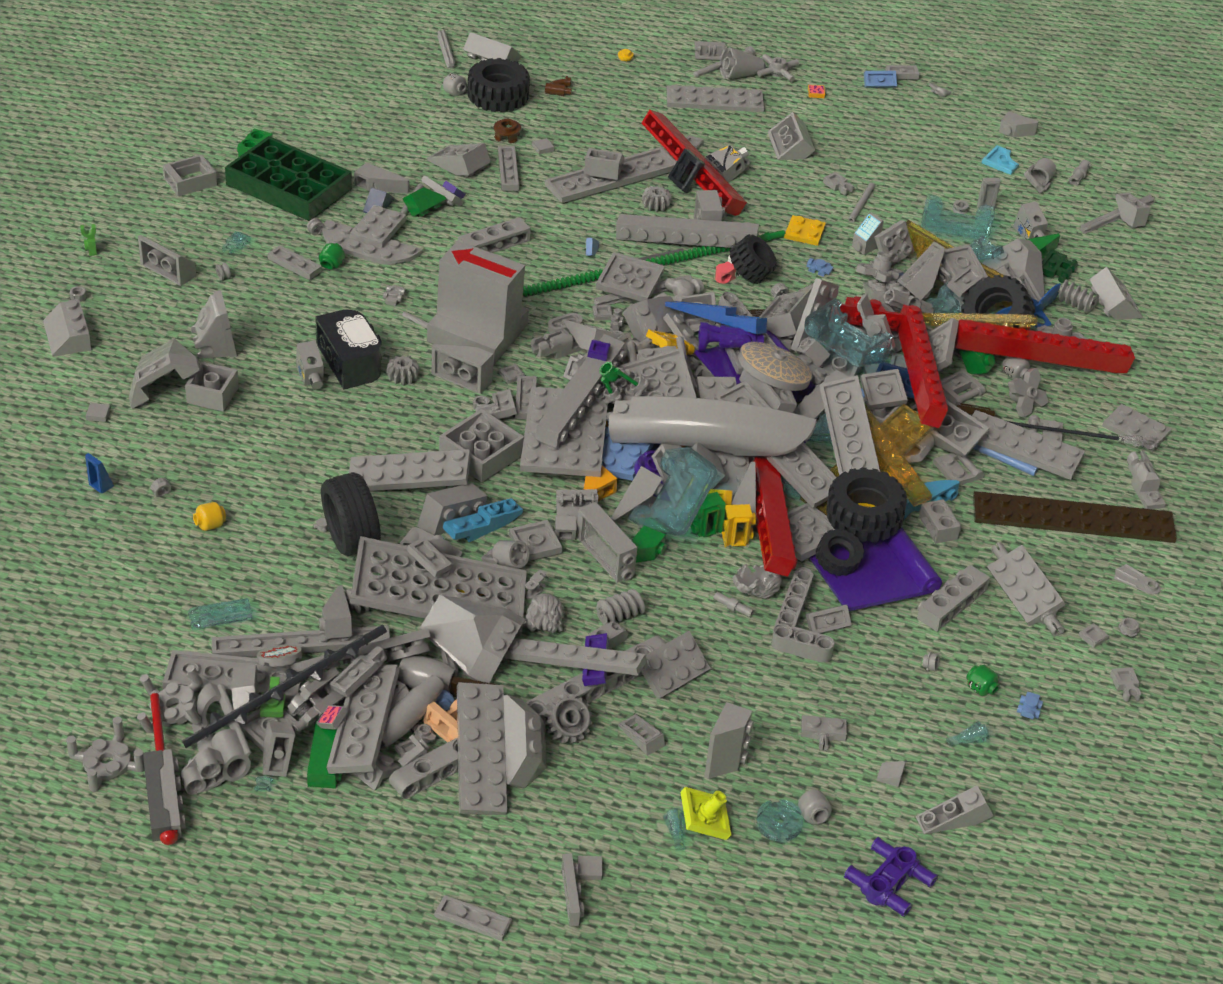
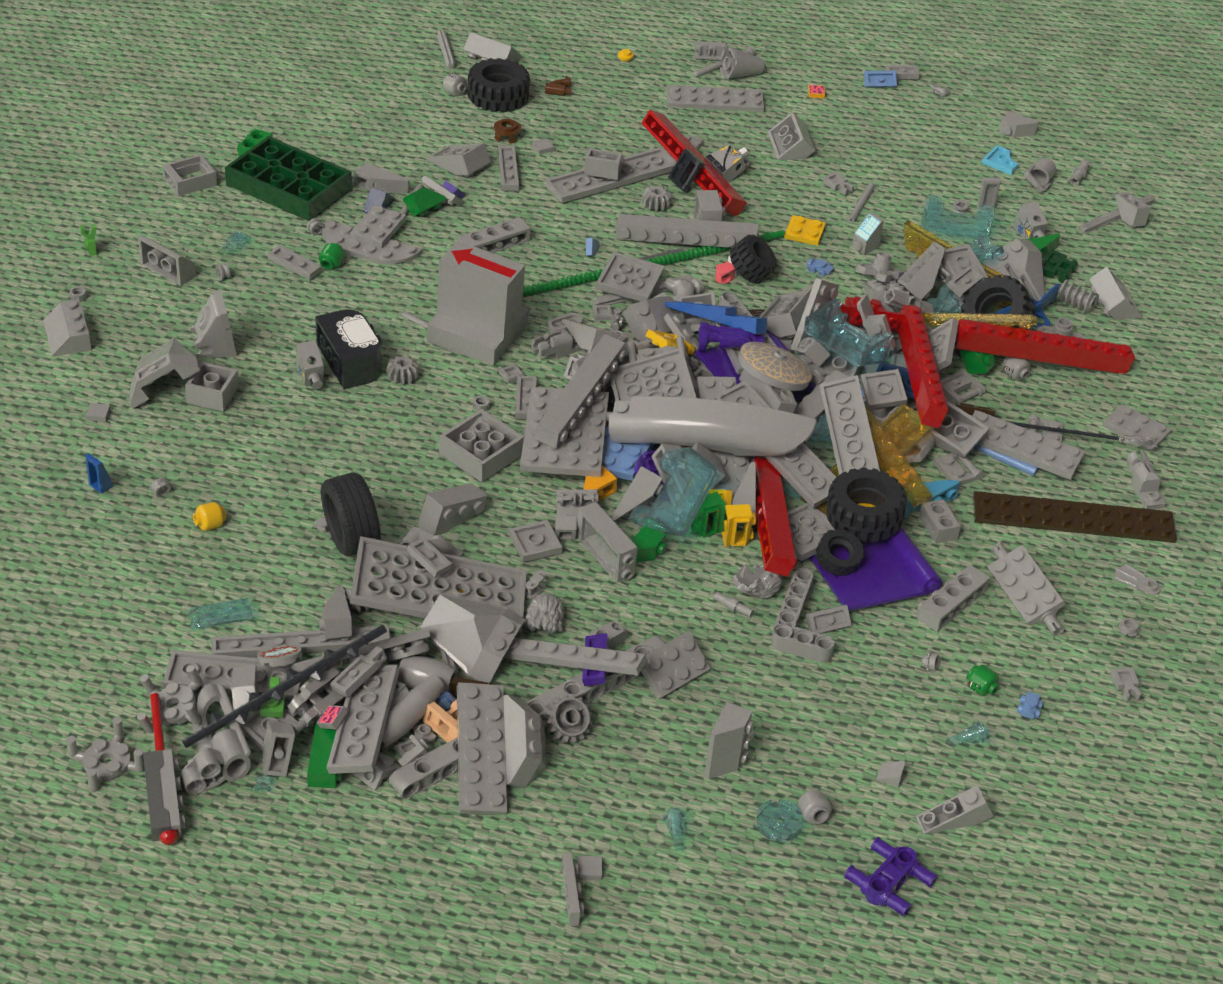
light grey plate [349,449,471,491] -> none
light grey piece [383,285,406,306] -> none
light grey slope [431,344,493,394] -> none
light grey tile [434,895,512,941] -> none
dark azure slope [443,498,523,542] -> none
light grey plate [475,389,517,419] -> none
light grey piece [481,540,529,568] -> none
dark purple tile [587,340,611,361] -> none
light grey piece [596,589,645,625] -> none
plant [599,362,649,404] -> none
light grey slope [618,714,665,756] -> none
neon yellow plate [680,787,731,840] -> none
light grey bar [757,54,799,82] -> none
light grey axle [771,282,789,298] -> none
light grey plate [801,715,847,751] -> none
light grey plate [874,220,914,266] -> none
light grey plant [1008,368,1048,417] -> none
light grey tile [1078,623,1109,648] -> none

